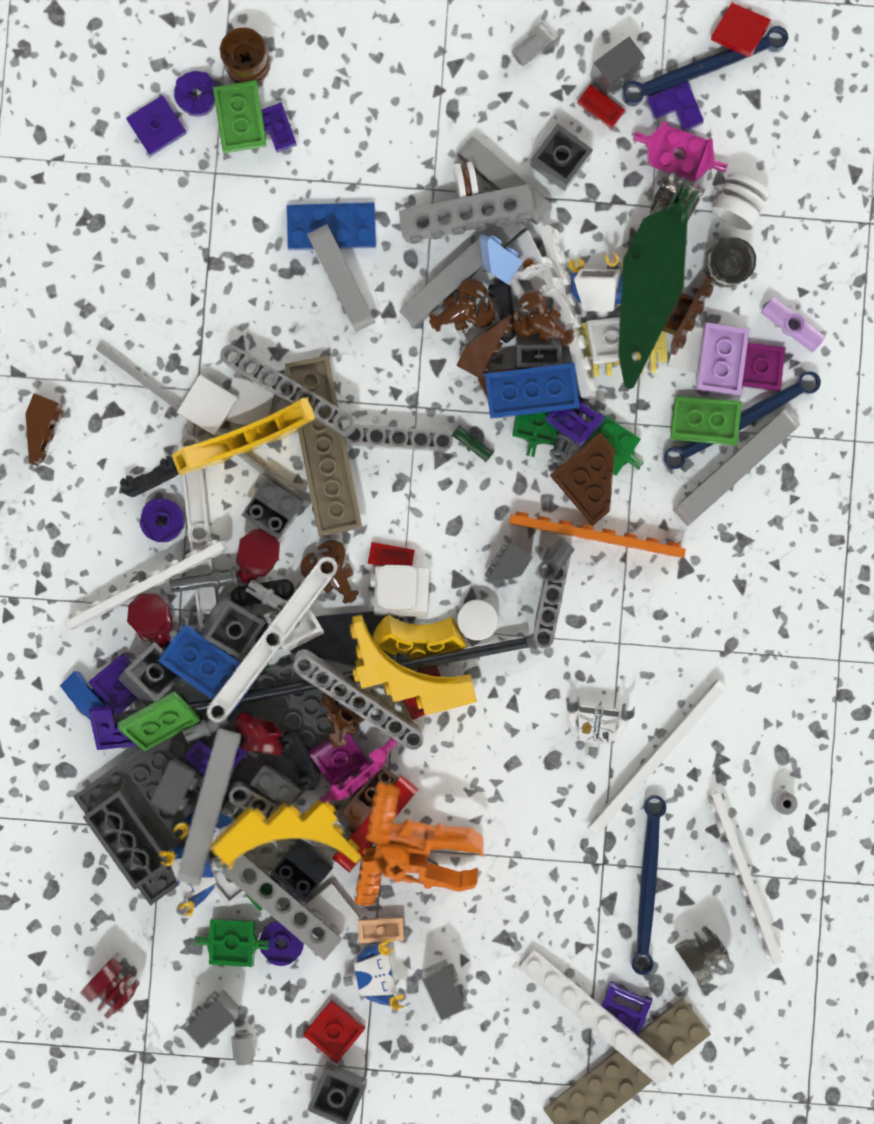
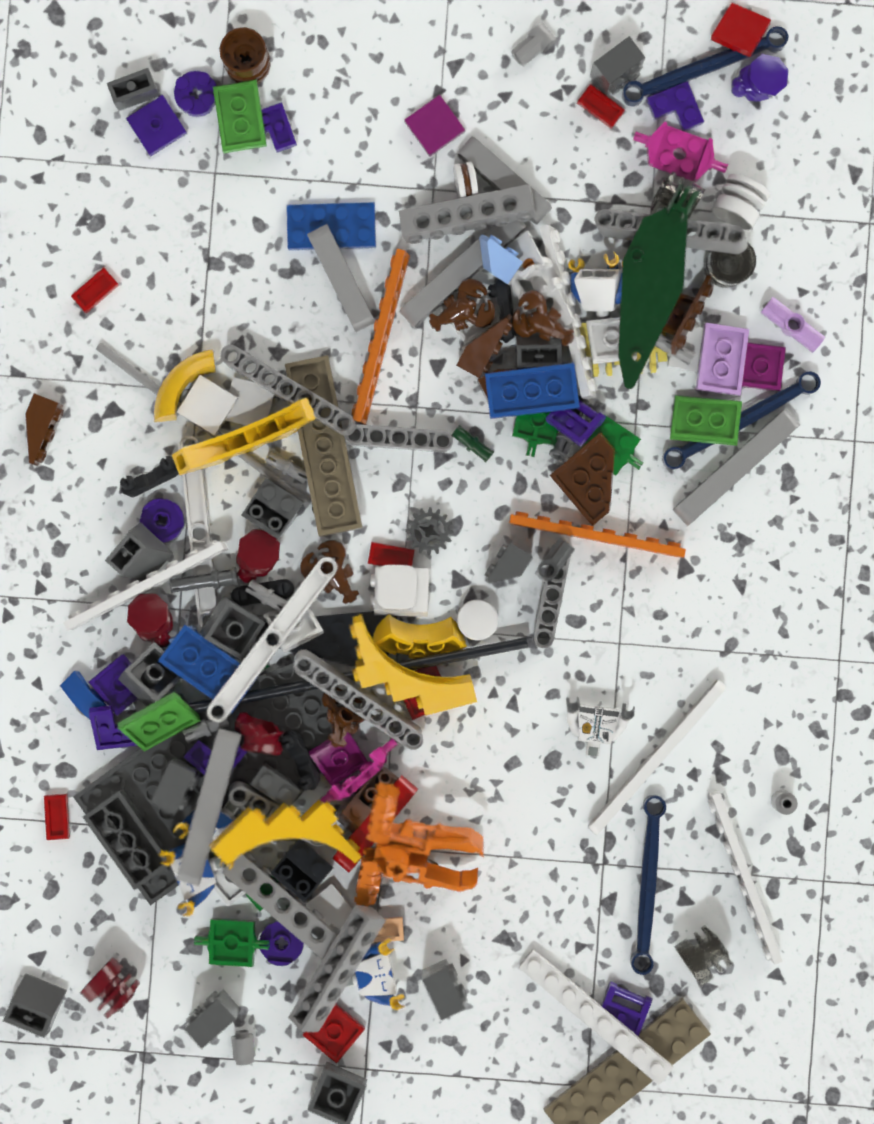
dark grey brick [530,123,593,191] -> none
none -> dark grey slope [3,973,67,1038]
none -> red tile [44,794,70,840]
none -> red tile [71,267,119,314]
none -> dark grey slope [105,522,173,581]
none -> dark grey brick [106,68,160,111]
none -> yellow brick [154,350,216,423]
none -> light grey pin [265,451,307,484]
none -> light grey brick [288,905,386,1032]
none -> orange plate [351,249,410,425]
none -> magenta tile [404,95,465,157]
none -> dark grey gear [405,507,454,556]
none -> light grey beam [594,209,748,254]
none -> light grey pin [655,334,695,365]
none -> dark purple piece [731,54,788,102]

